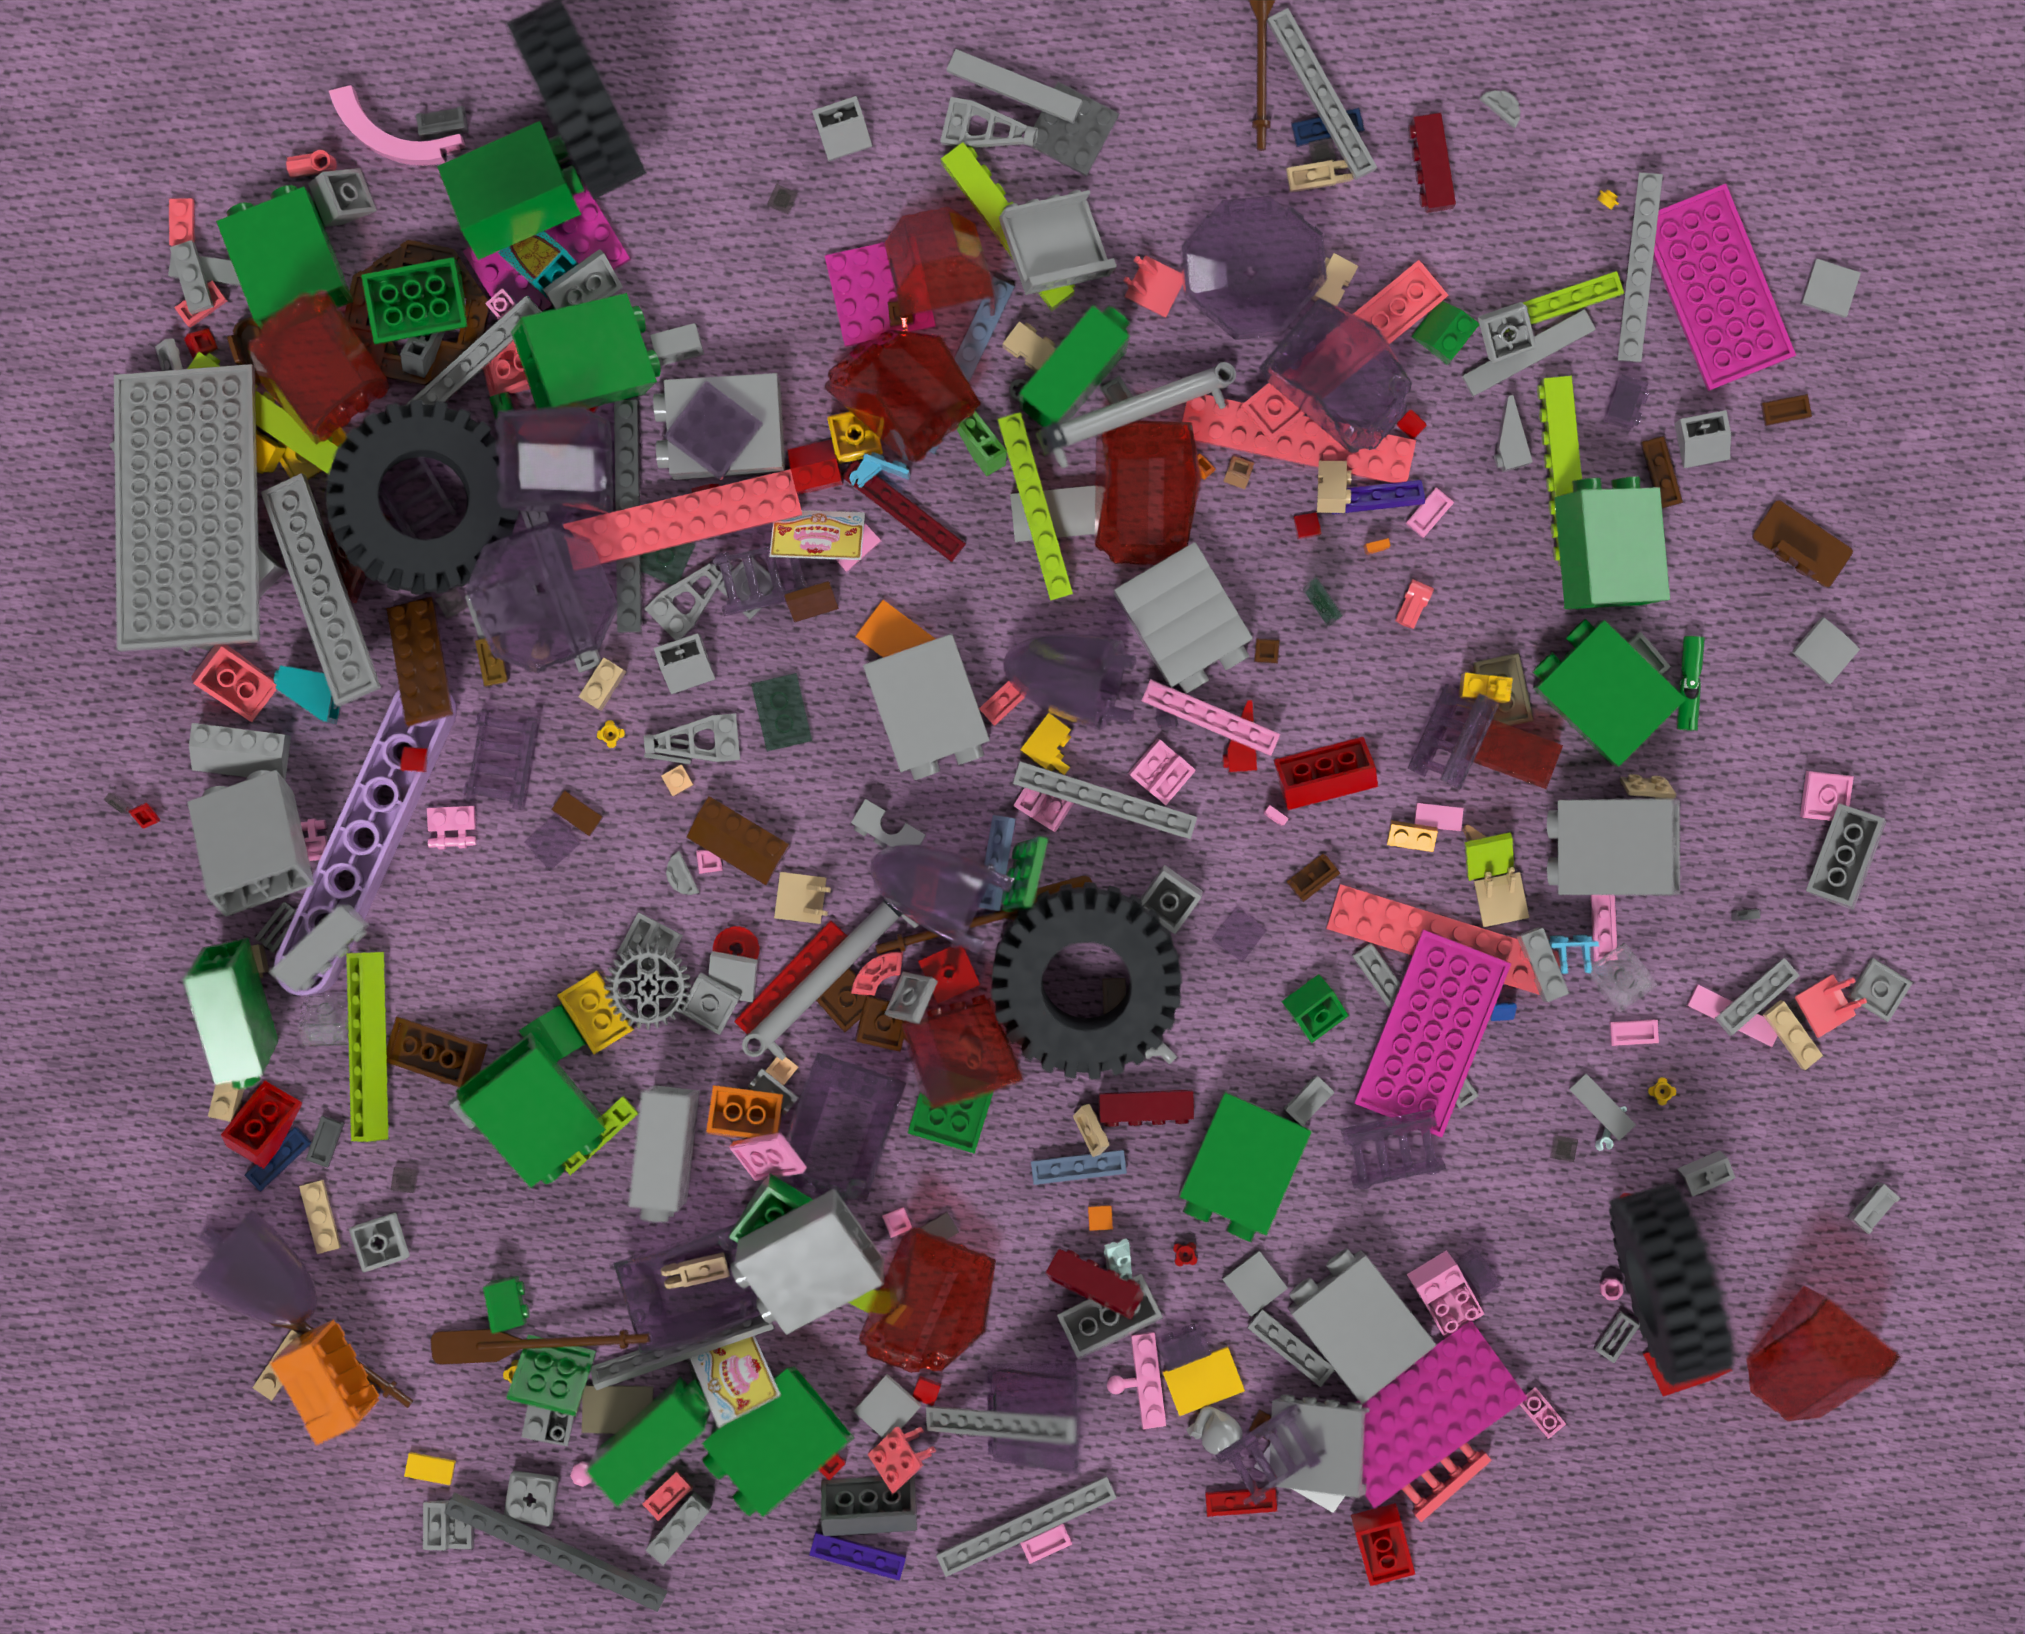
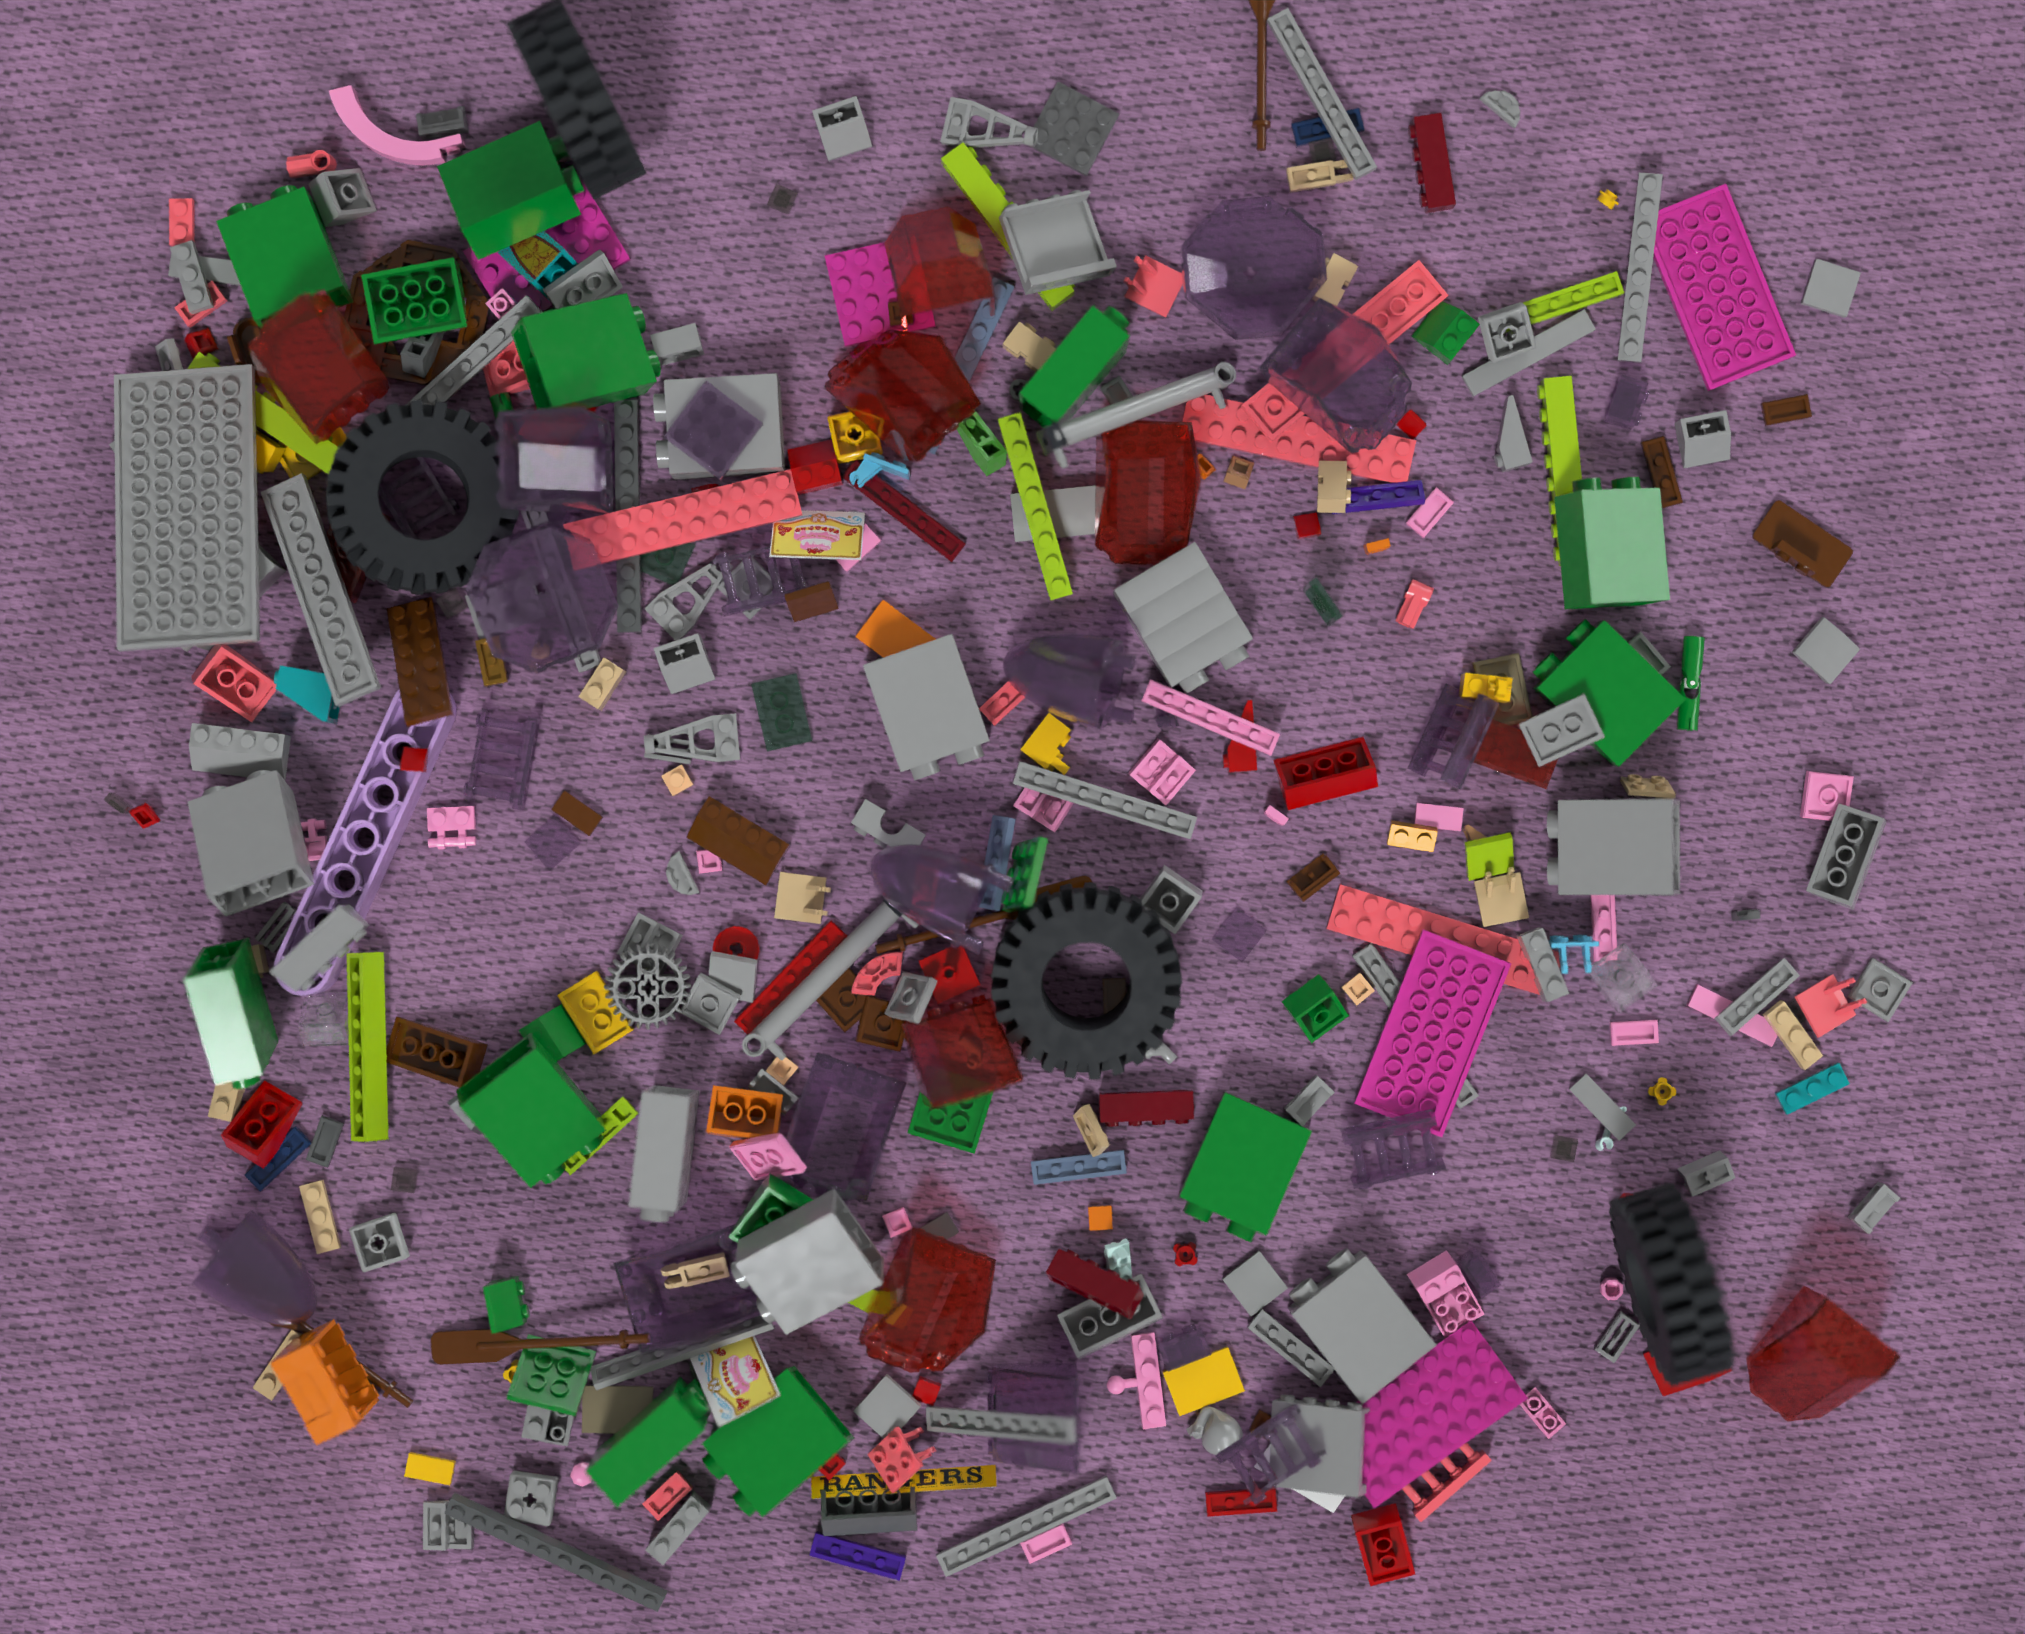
yellow plate [597,720,625,748] -> none
light grey tile [946,49,1083,124] -> none
reddish brown tile [1254,638,1280,664] -> none
blue slope [1490,1002,1517,1021] -> none
none -> yellow sticker [811,1465,997,1499]
none -> light nougat plate [1341,973,1375,1005]
none -> light grey plate [1519,694,1604,767]
none -> teal plate [1775,1063,1850,1115]

